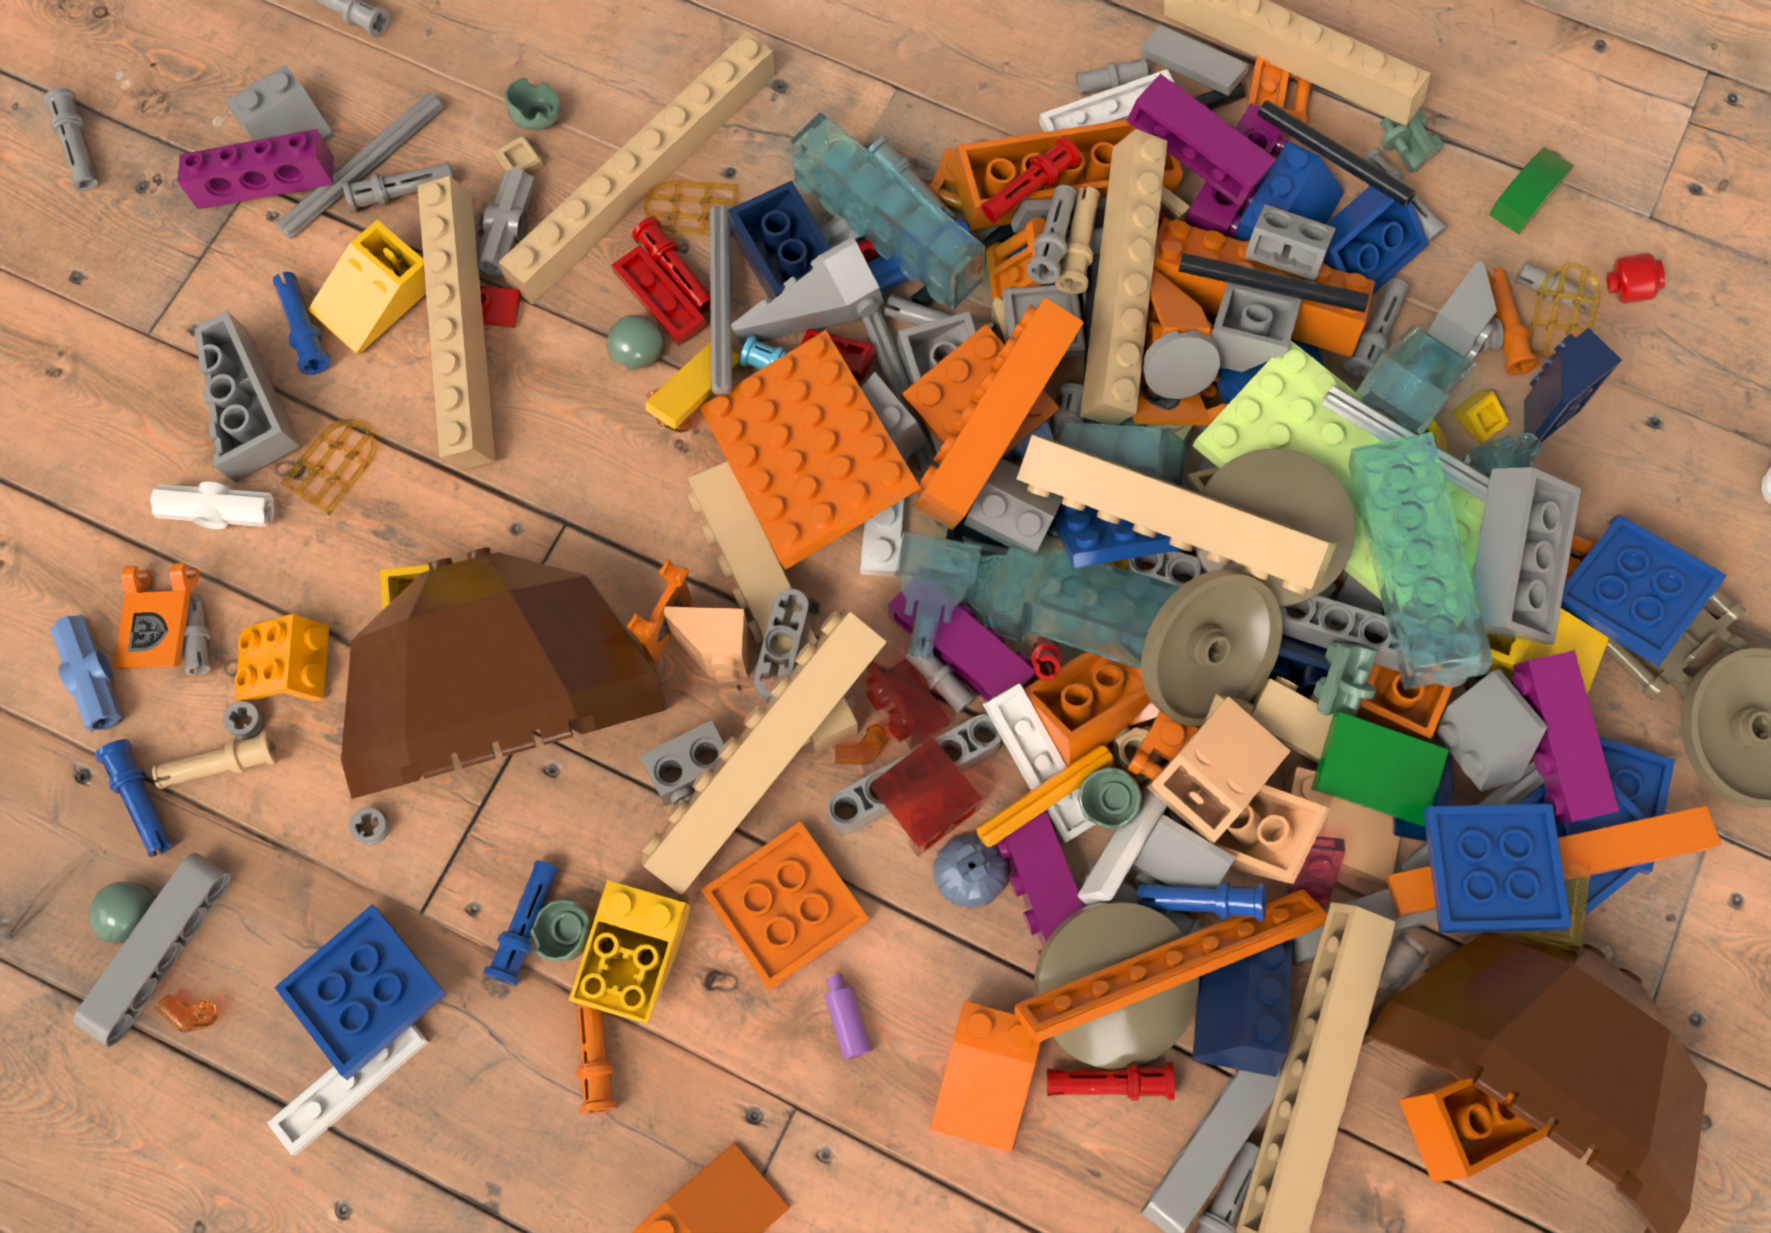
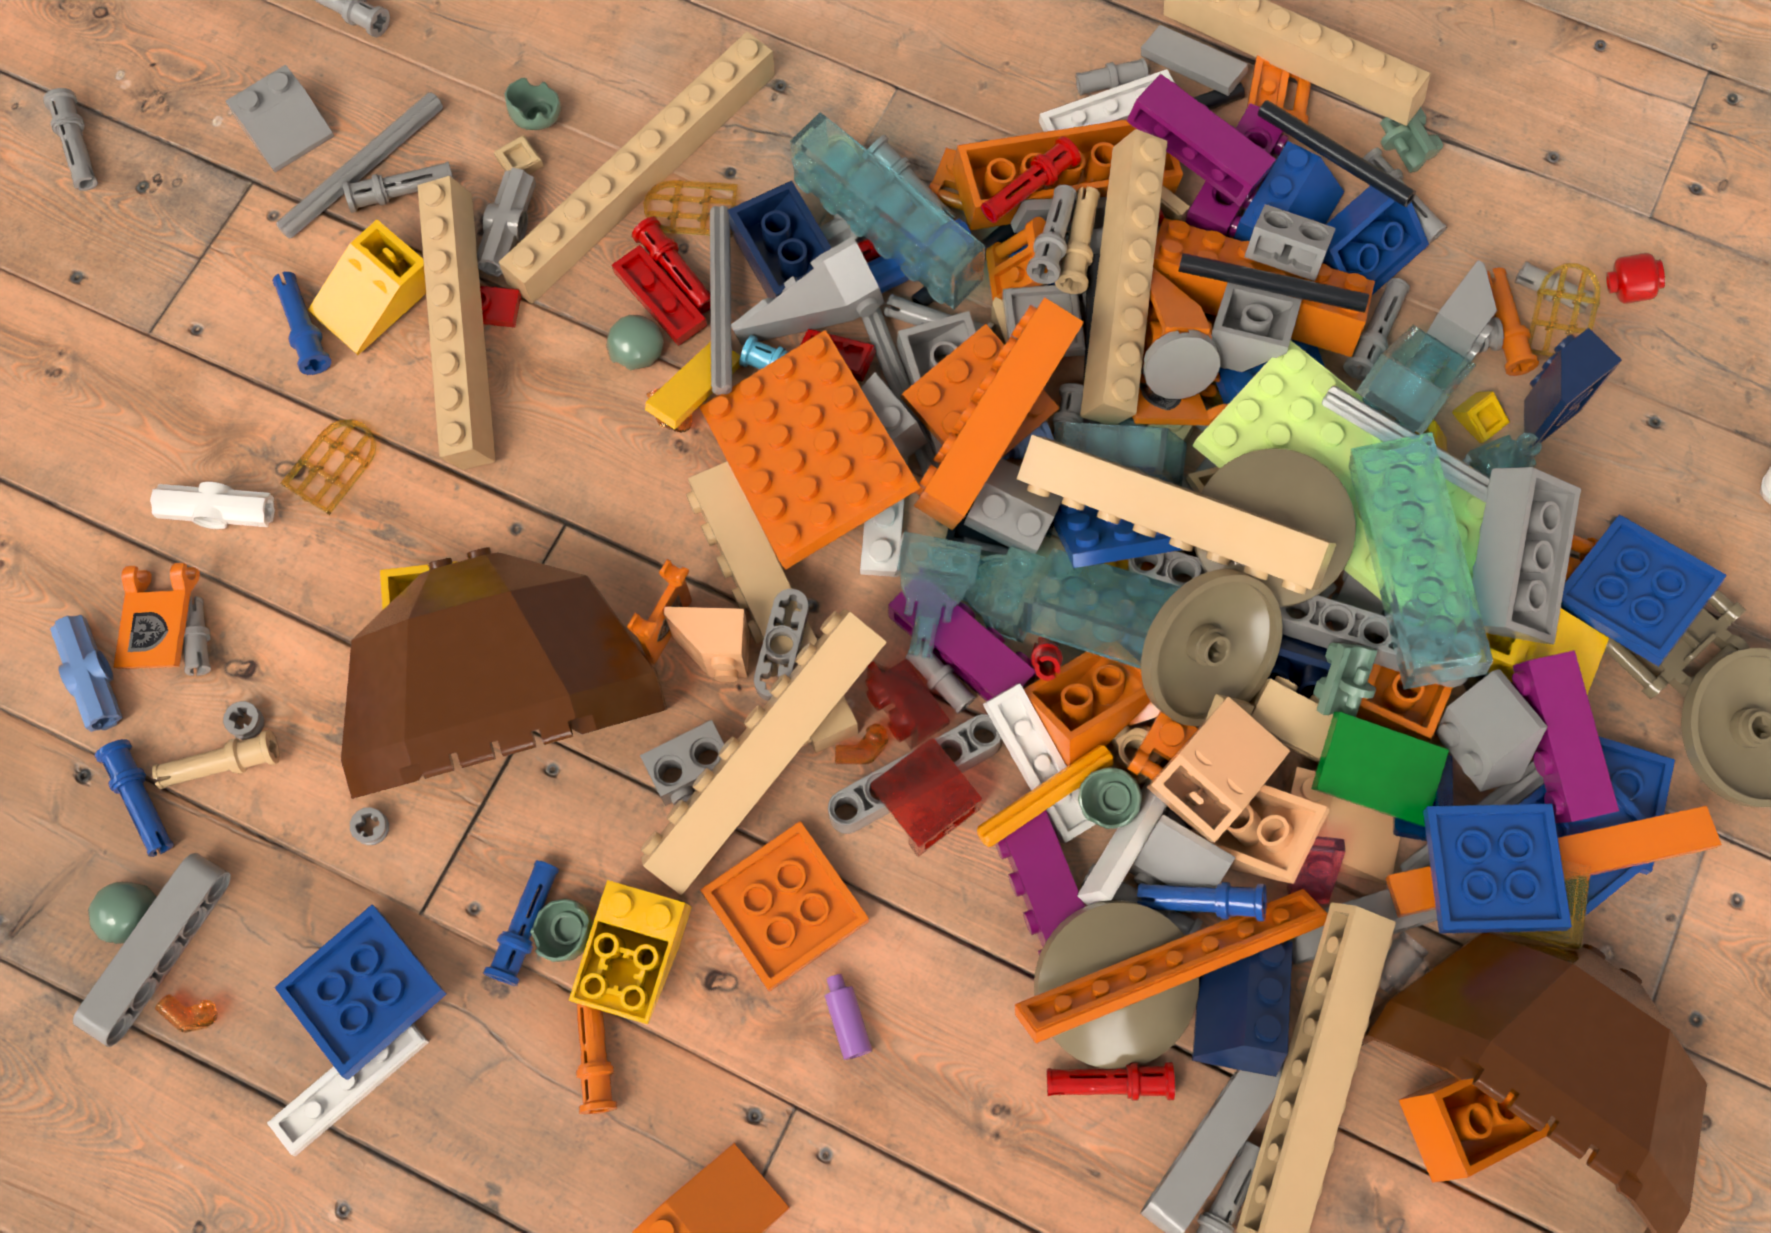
magenta brick [178,129,334,209] -> none
light grey wedge [194,311,301,482] -> none
light orange bracket [235,614,330,702] -> none
orange slope [930,1001,1041,1152] -> none
sand blue hair [933,833,1009,909] -> none
green slope [1489,147,1574,234] -> none

